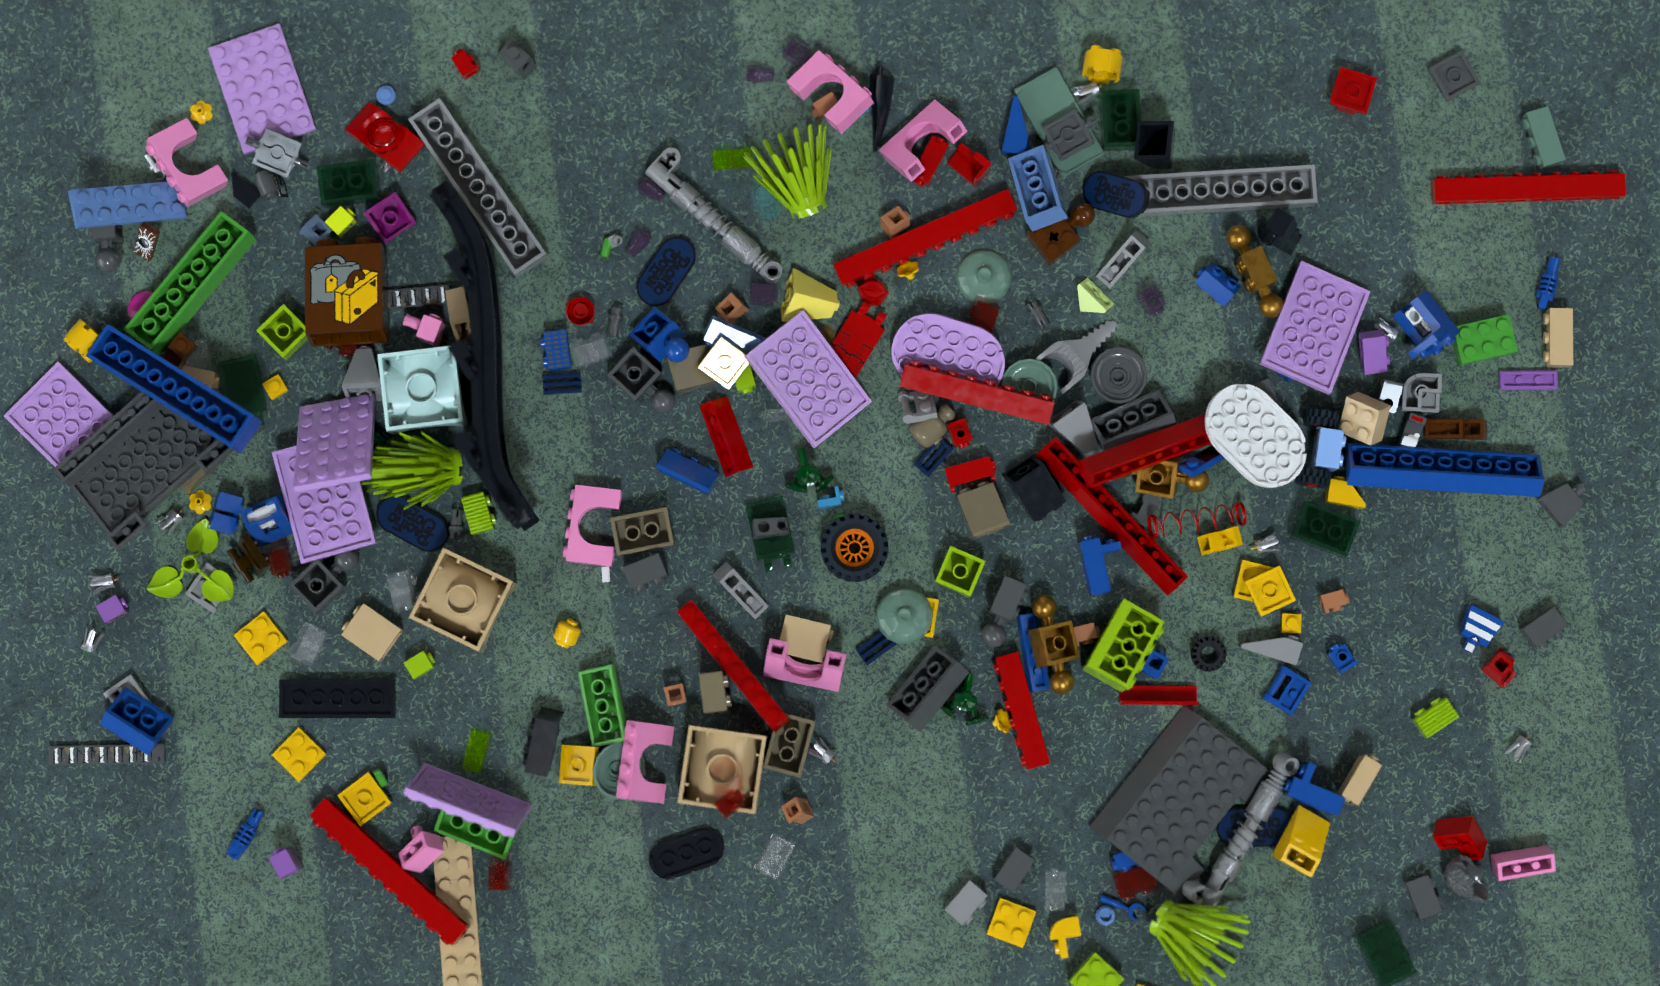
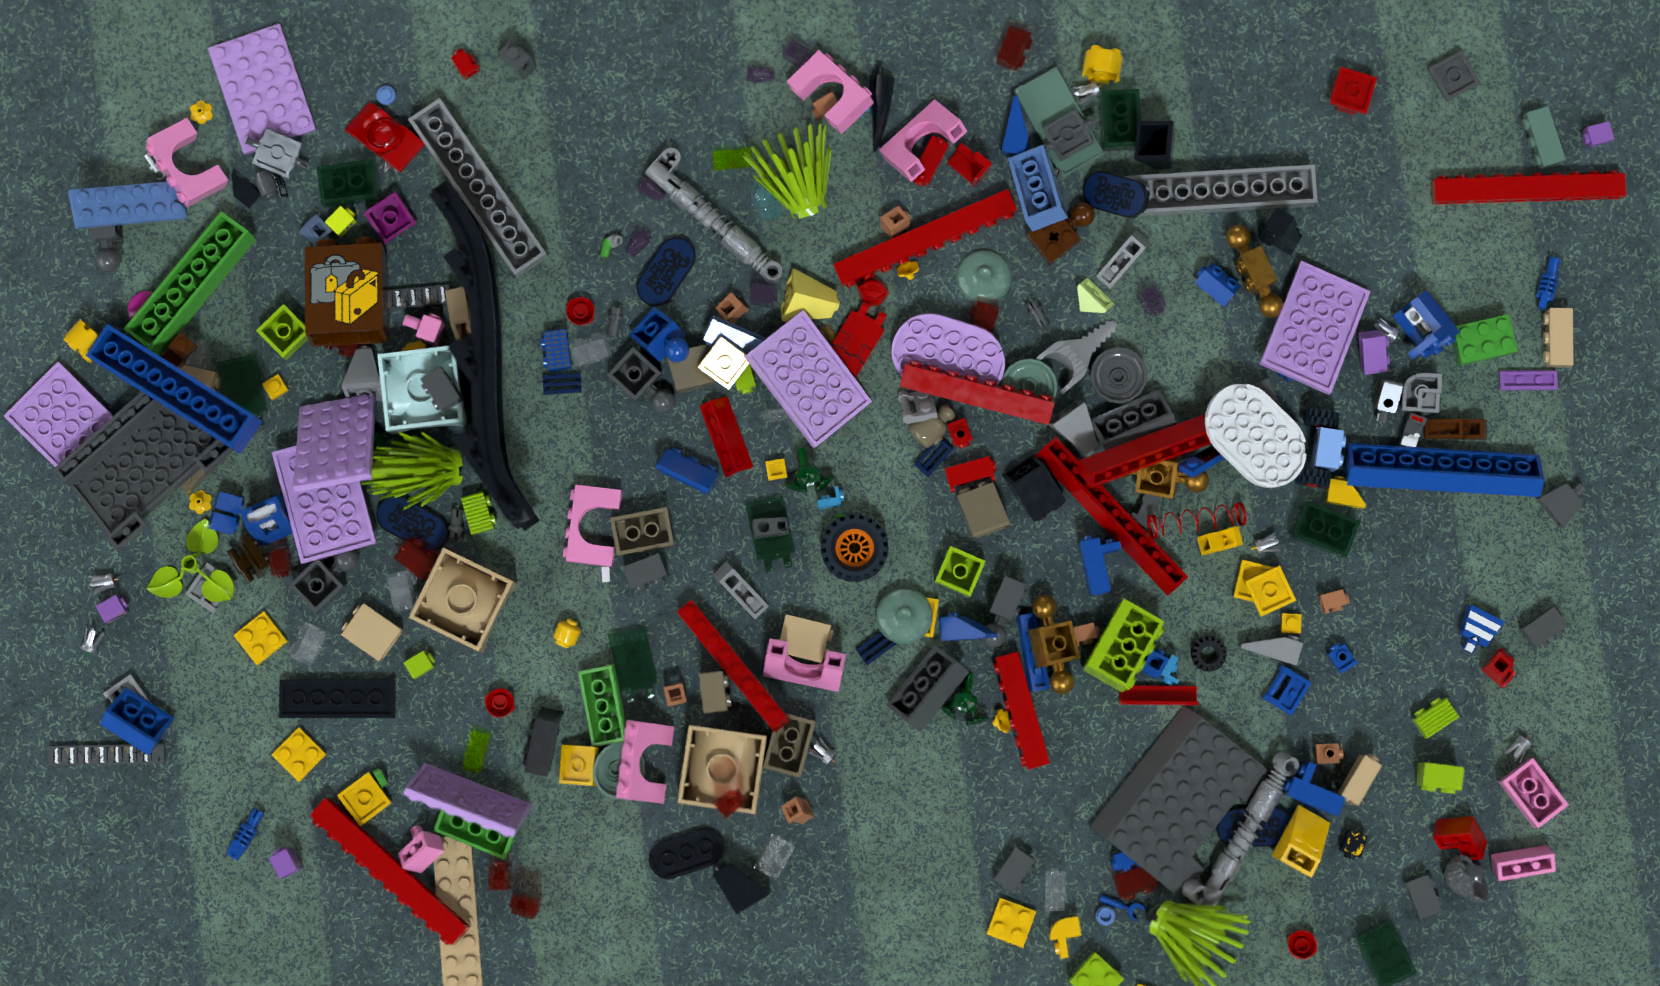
tile [133,222,160,261] -> none
flat silver piece [155,509,183,537] -> none
light grey brick [944,880,987,925] -> none
tan brick [1338,392,1391,446] -> none
none -> clear red brick [394,537,439,582]
none -> yellow plant [402,341,426,351]
none -> dark grey brick [420,366,464,412]
none -> red hat [485,688,515,717]
none -> clear red brick [509,892,542,920]
none -> clear green tile [608,626,658,704]
none -> black slope [712,862,770,915]
none -> yellow plate [765,459,787,481]
none -> blue slope [940,613,998,641]
none -> clear red brick [996,25,1033,72]
none -> dark azure bracket [1160,654,1179,685]
none -> red hat [1287,930,1317,960]
none -> nougat brick [1313,743,1343,764]
none -> black brick [1340,829,1368,860]
none -> lime brick [1416,763,1464,794]
none -> bright pink brick [1498,758,1569,828]
none -> medium lavender brick [1582,121,1614,149]

